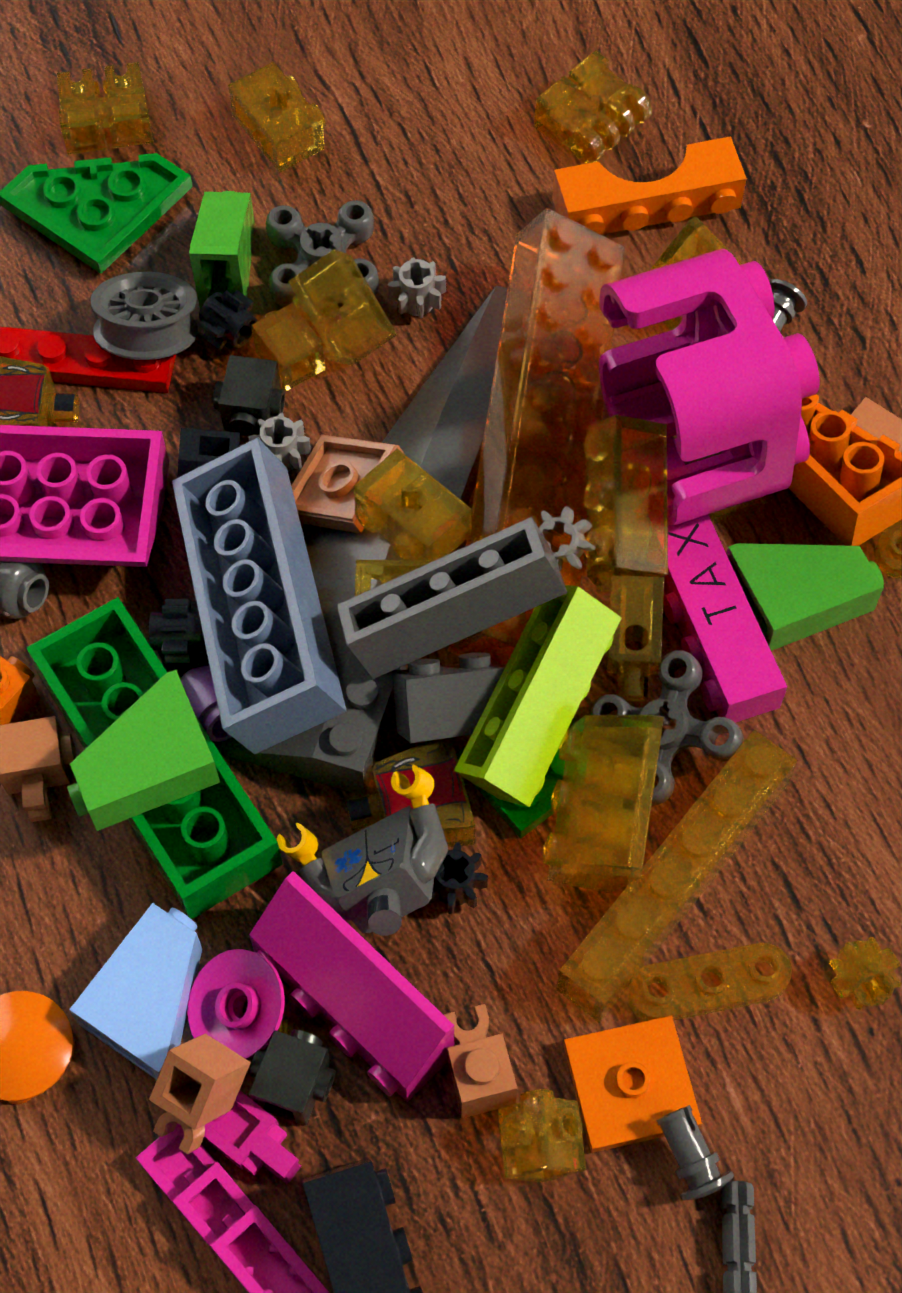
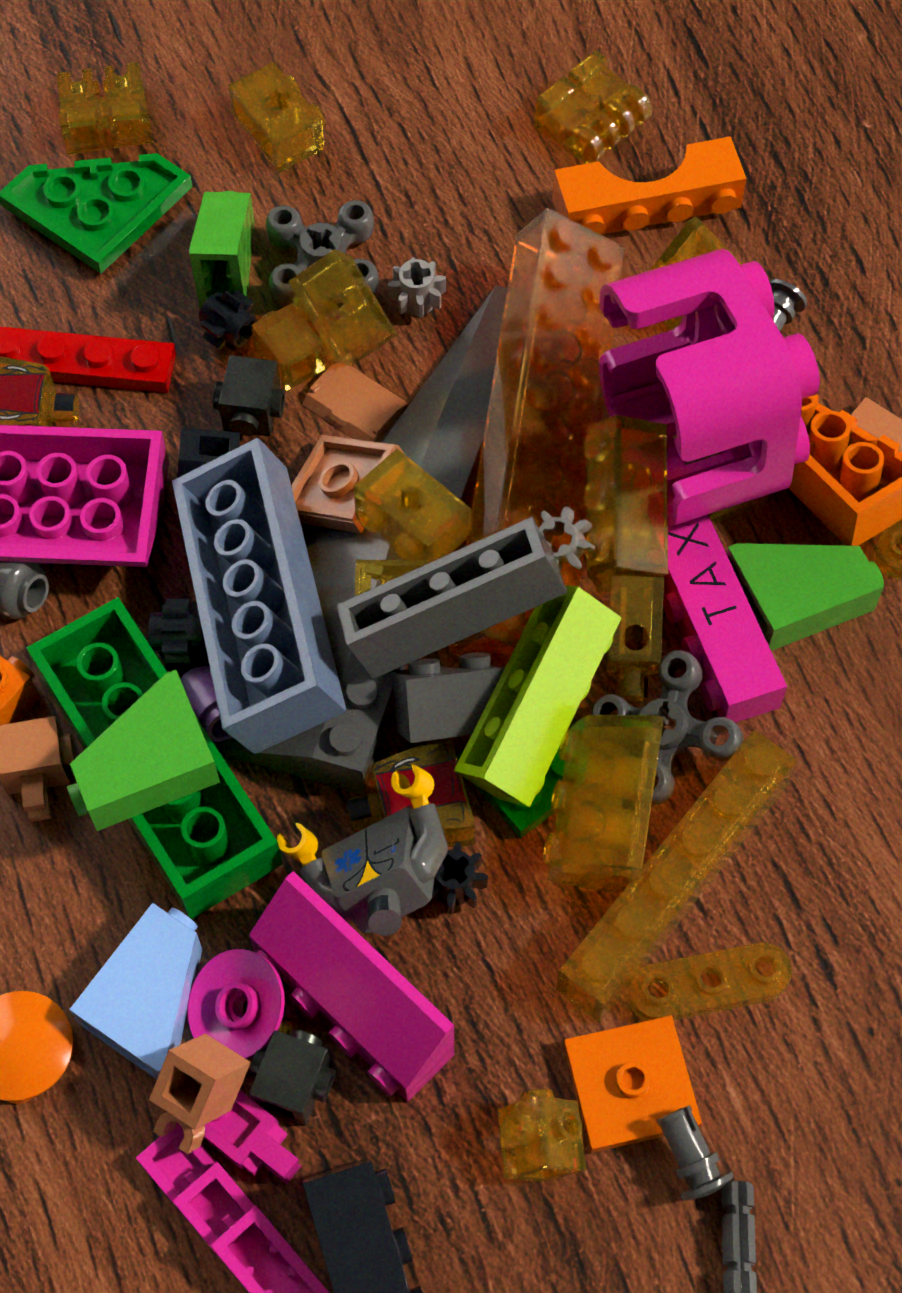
dark grey wheel [91,272,198,360] -> none
light grey gear [249,413,311,472] -> none
nougat brick [444,1004,518,1118] -> none
clear yellow gear [829,937,902,1010] -> none
none -> nougat piece [302,361,409,442]

